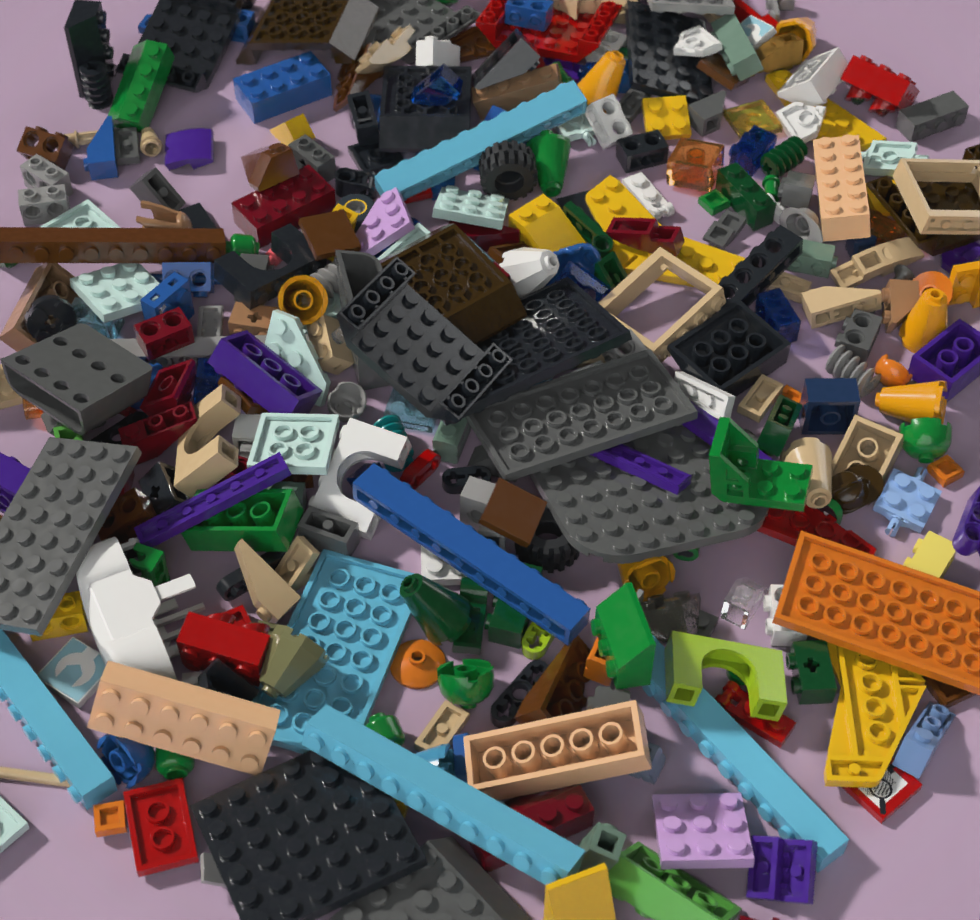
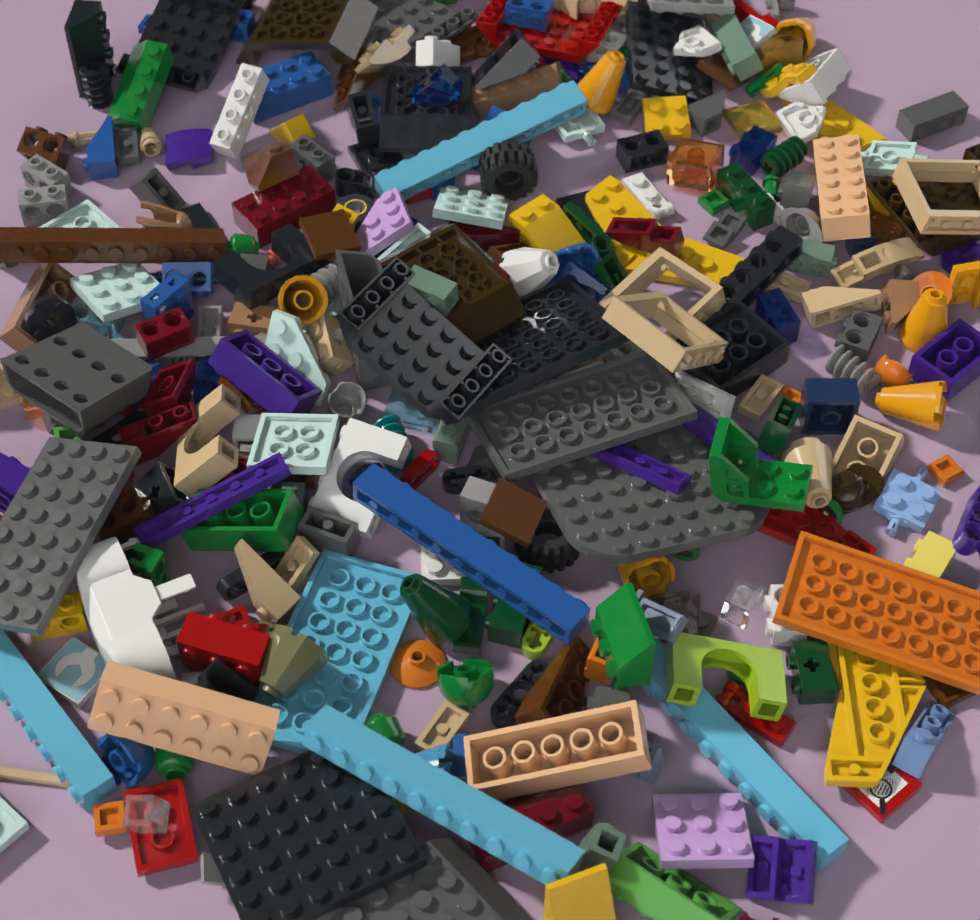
green cone [526,130,571,197] -> none
white brick [585,94,633,150] -> none
red piece [840,55,920,117] -> none
green cylinder [899,417,952,463] -> none
none -> clear brick [122,795,171,834]
none -> white brick [209,63,269,159]
none -> sand green brick [408,265,459,317]
none -> tan window [602,291,729,373]
none -> sand blue tile [640,597,688,644]
none -> green axle [744,63,784,98]
none -> yellow plate [760,63,817,98]

